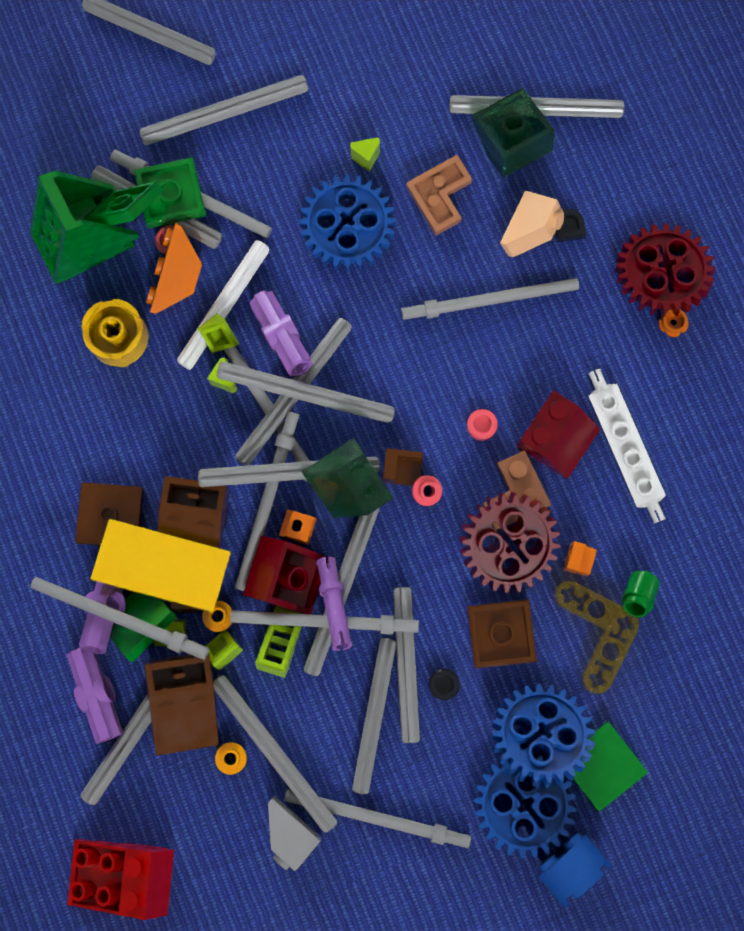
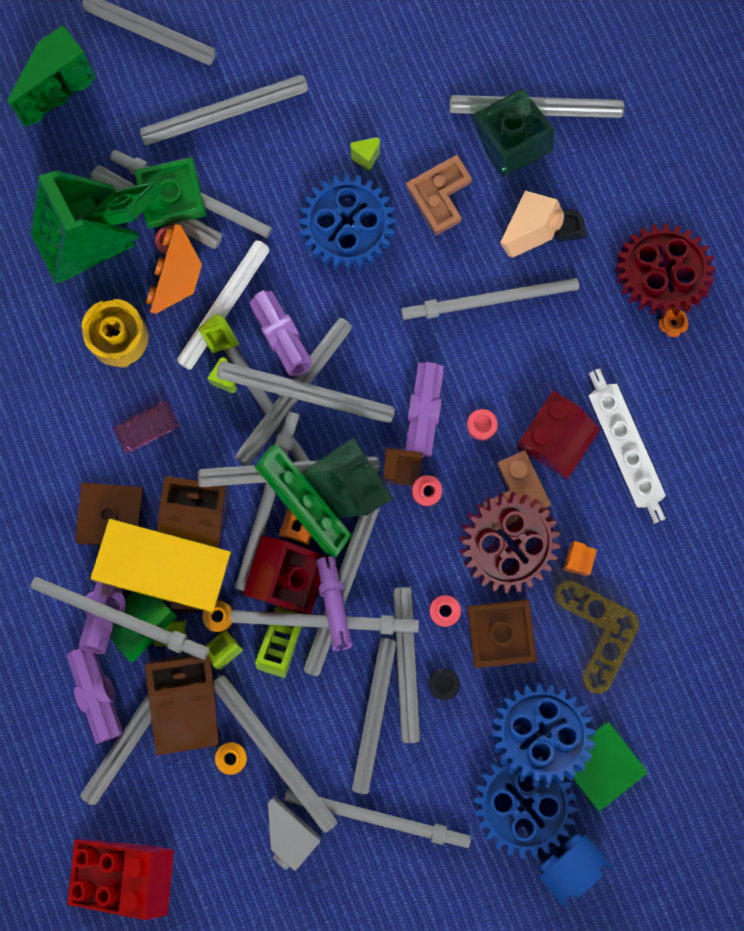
green brick [622,571,660,618] -> none
none -> green slope [7,25,96,128]
none -> clear pink tile [112,400,180,454]
none -> green tile [254,444,352,557]
none -> medium lavender piece [406,362,444,457]
none -> coral plate [430,596,461,627]

